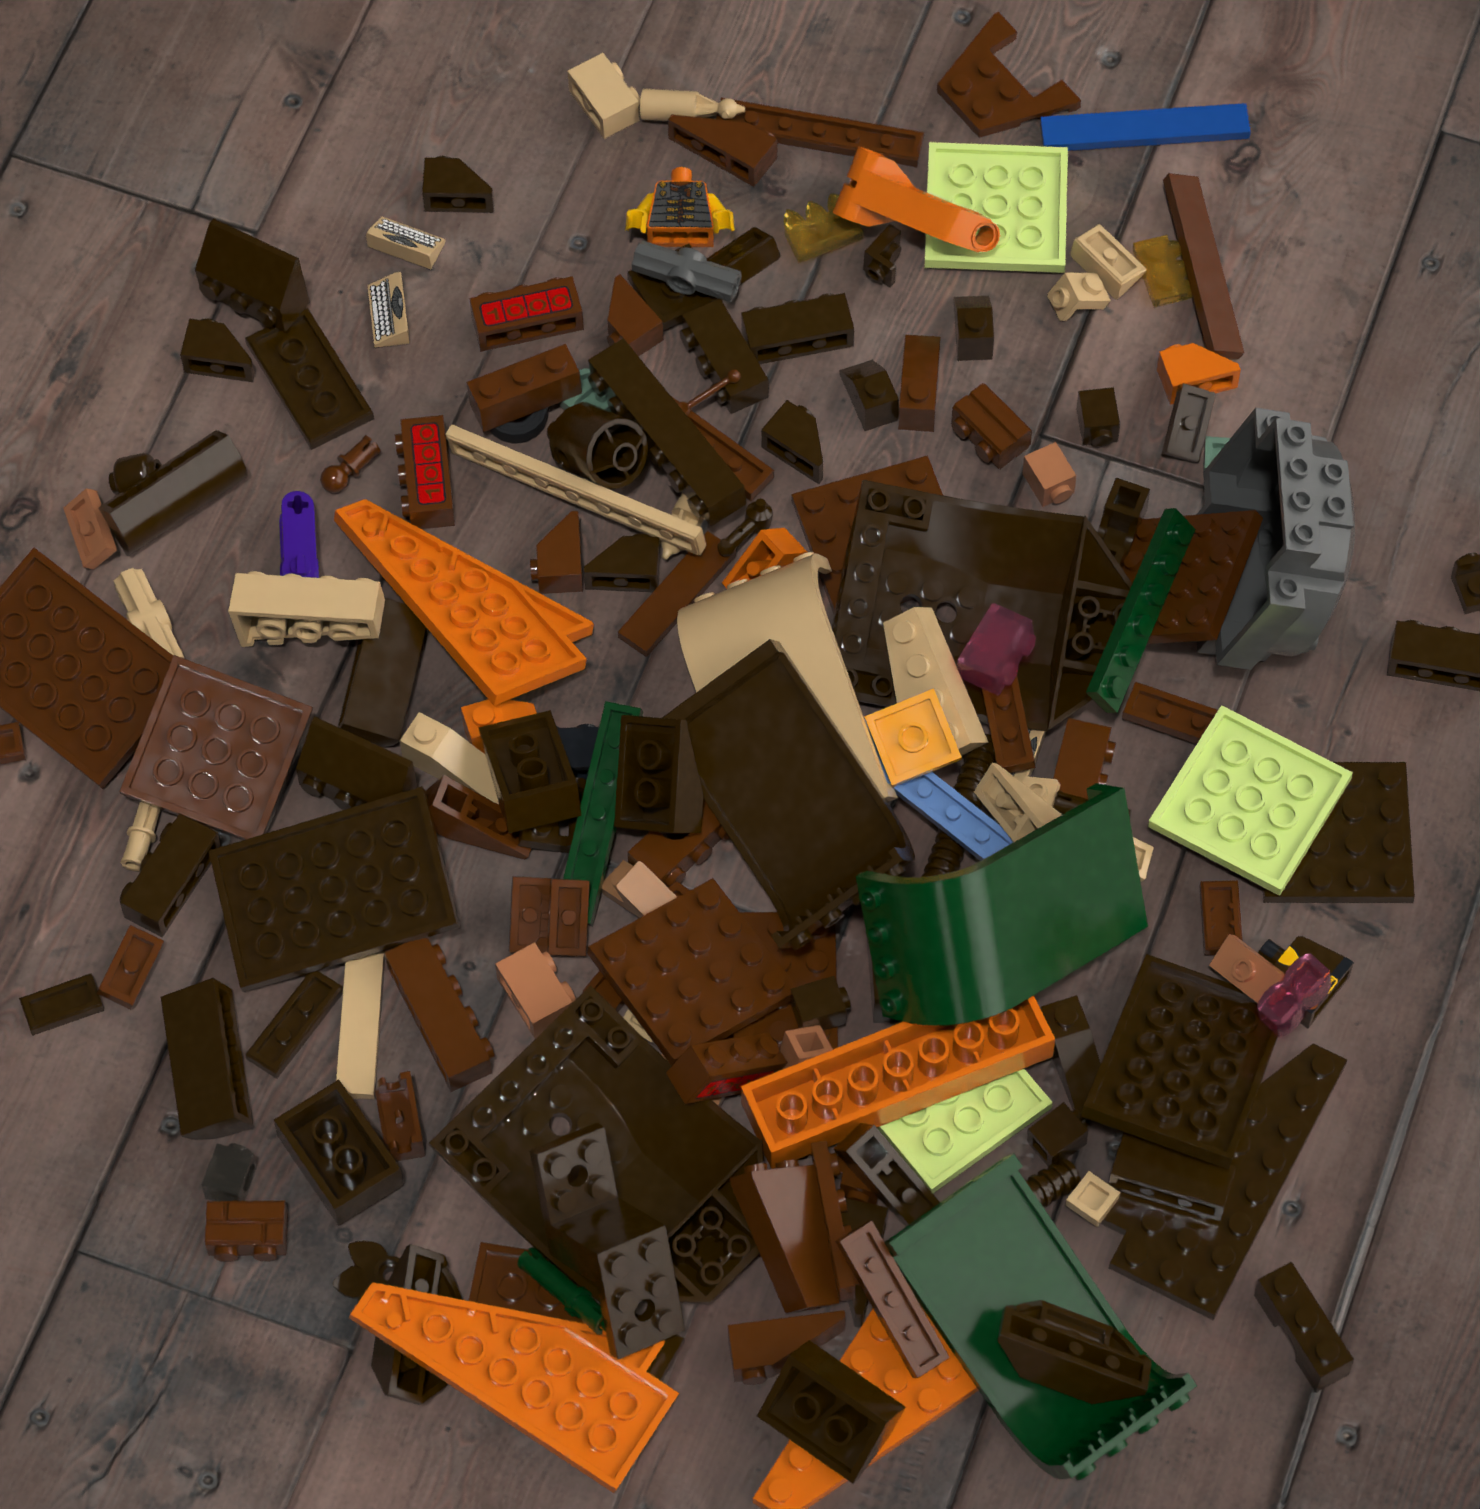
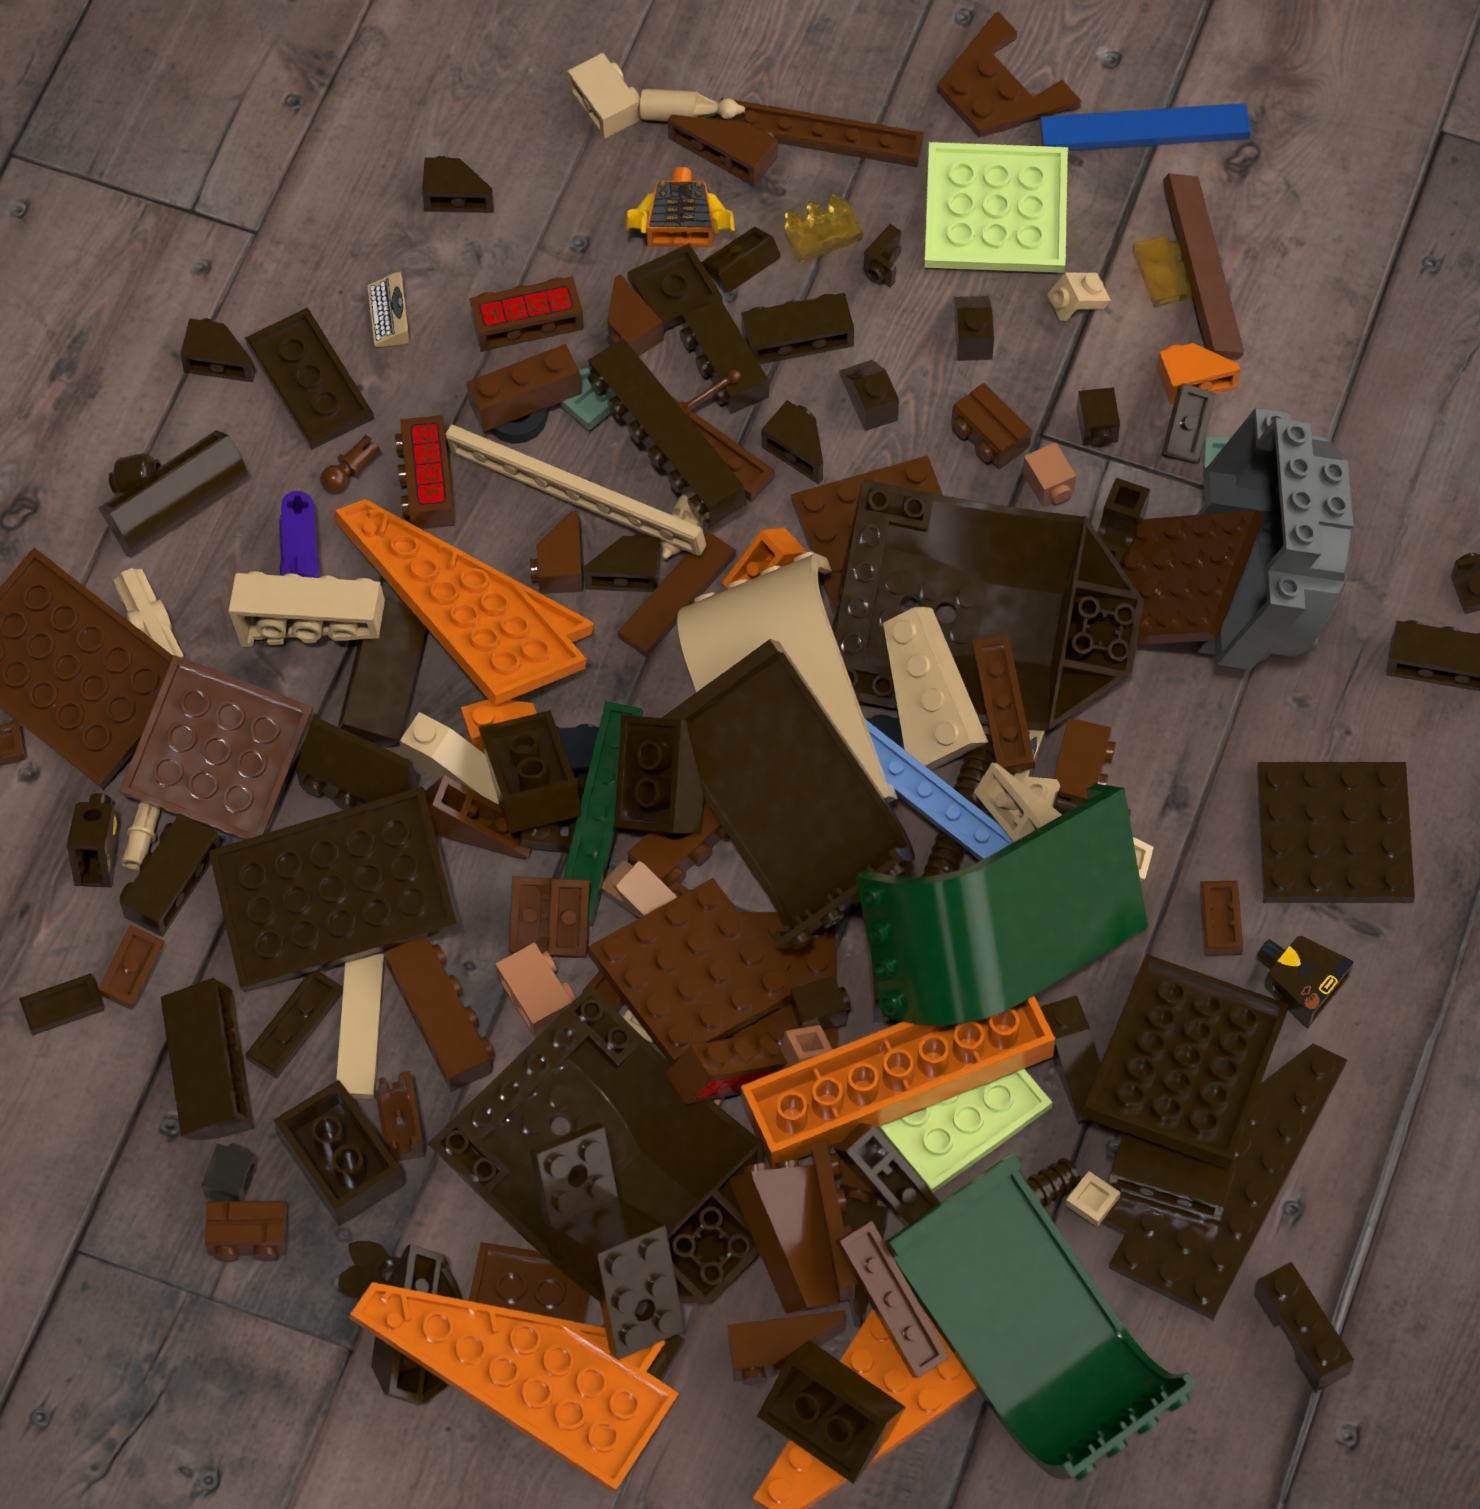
nougat plate [63,488,117,570] -> none
dark brown slope [195,218,310,332] -> none
tan slope [366,217,445,269] -> none
dark green pin [517,1247,605,1335] -> none
dark brown cylinder [547,402,648,489] -> none
dark grey piece [632,240,741,302] -> none
dark brown piece [717,498,773,557] -> none
orange connector [833,146,1000,253] -> none
light orange plate [864,688,962,787] -> none
reddish brown slope [898,334,940,432] -> none
clear pink brick [957,603,1036,696] -> none
dark brown wedge [998,1300,1152,1404] -> none
dark brown brick [1027,1102,1089,1166] -> none
tan slope [1070,224,1147,300] -> none
dark green plate [1086,508,1196,713] -> none
reddish brown plate [1122,682,1218,744] -> none
yellowish green plate [1148,705,1353,896] -> none
nougat plate [1209,934,1289,1009] -> none
clear pink brick [1257,953,1332,1037] -> none
none -> dark brown torso [67,793,118,888]

